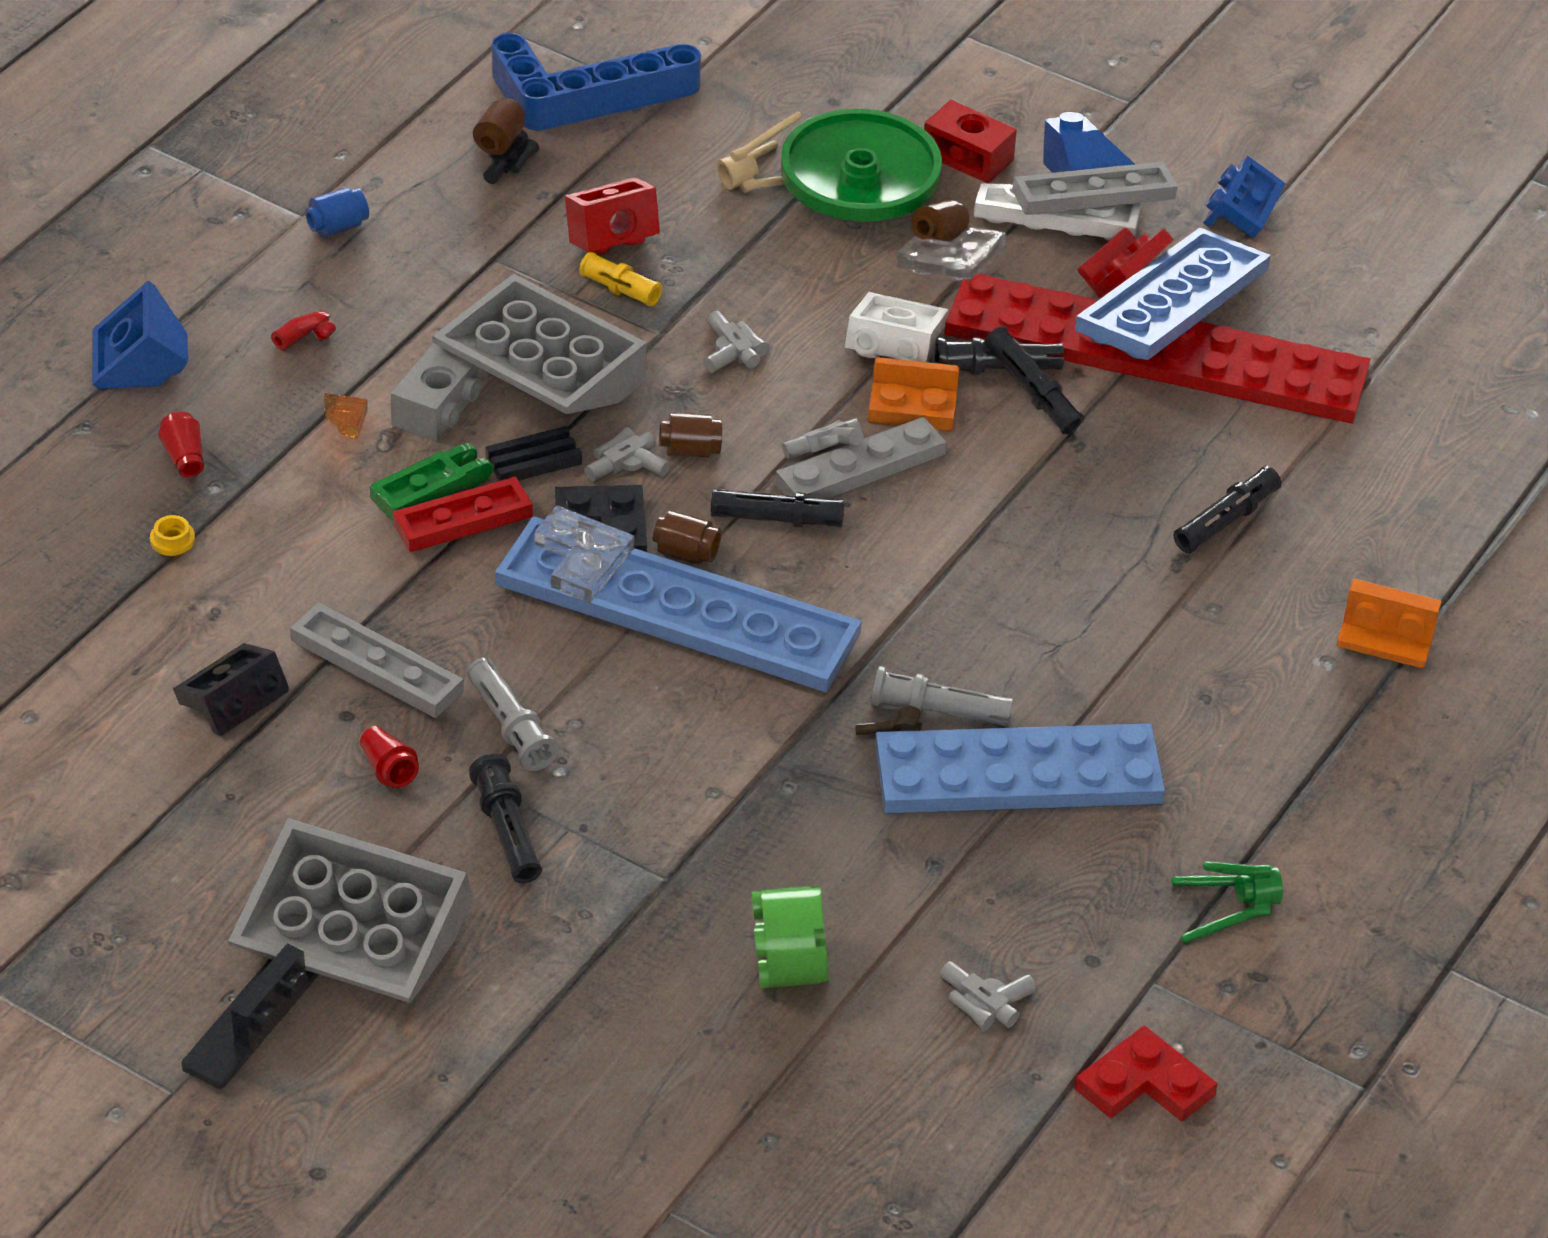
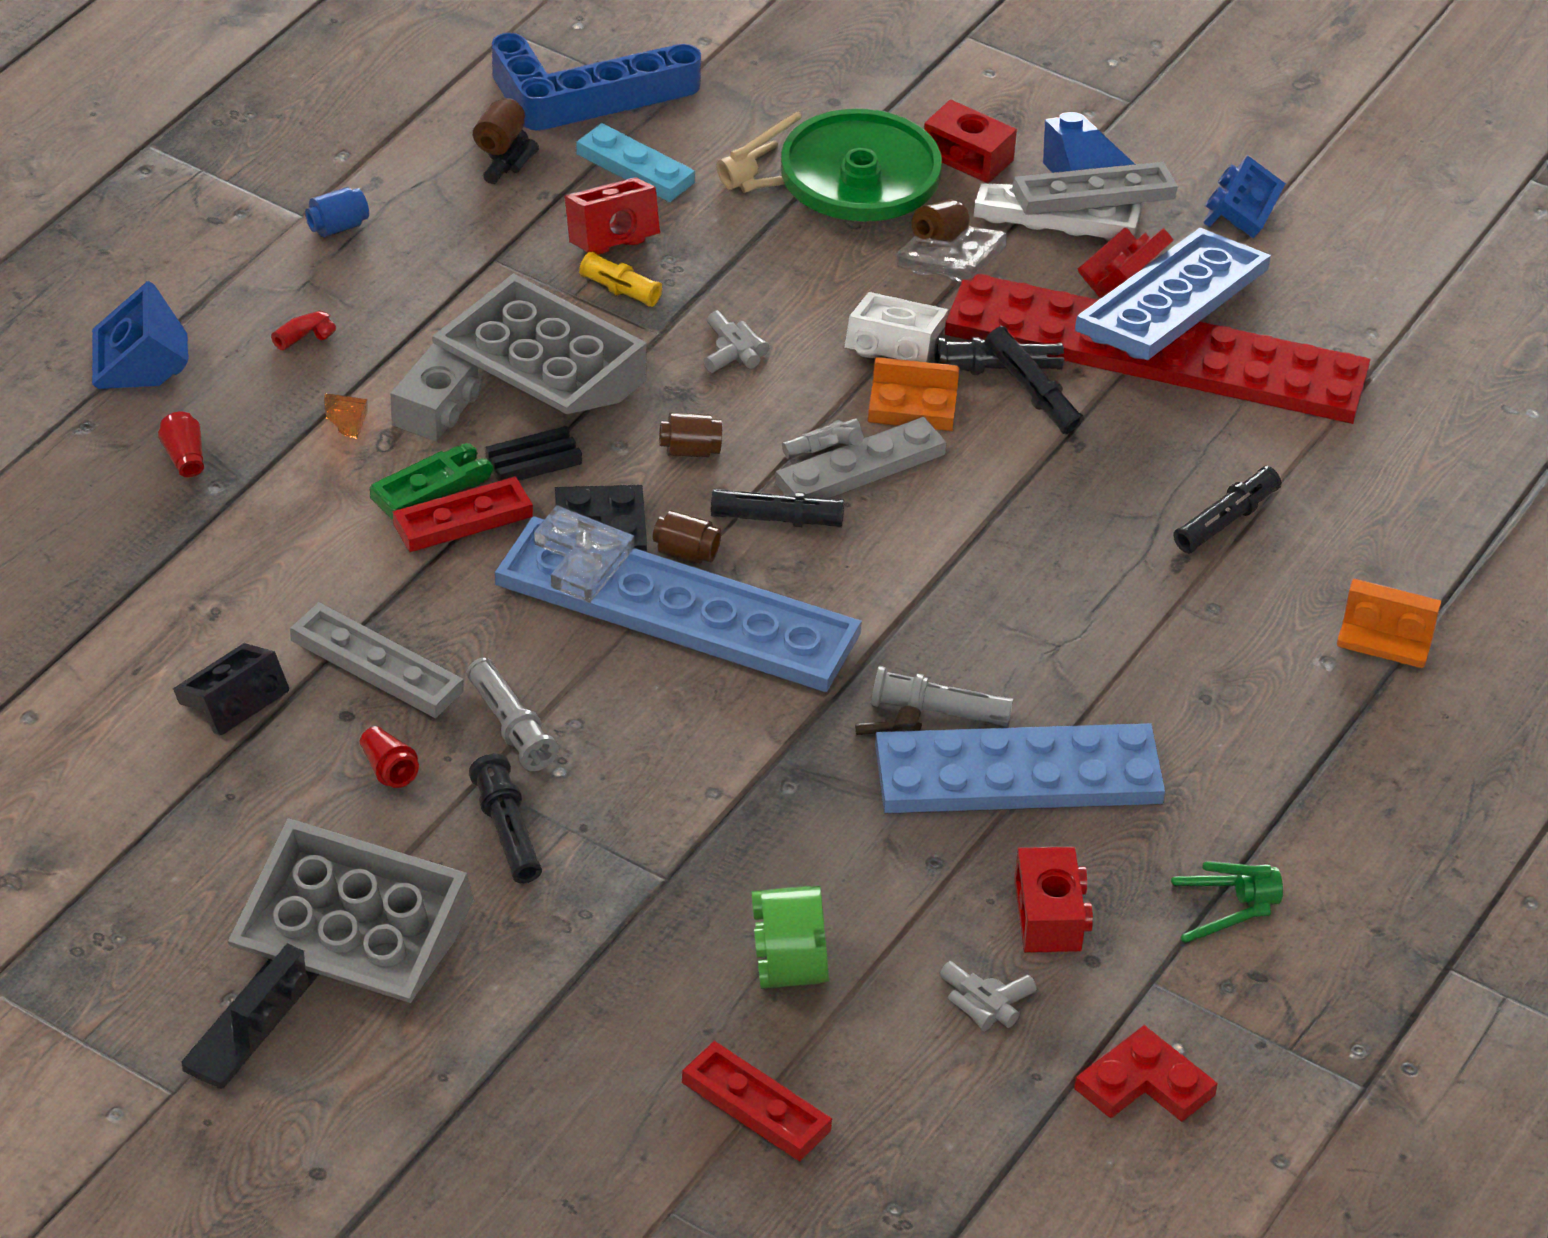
yellow plate [150,515,195,556] -> none
light grey piece [584,427,670,482] -> none
none -> medium azure plate [576,123,695,202]
none -> red plate [682,1040,832,1162]
none -> red brick [1014,847,1093,953]

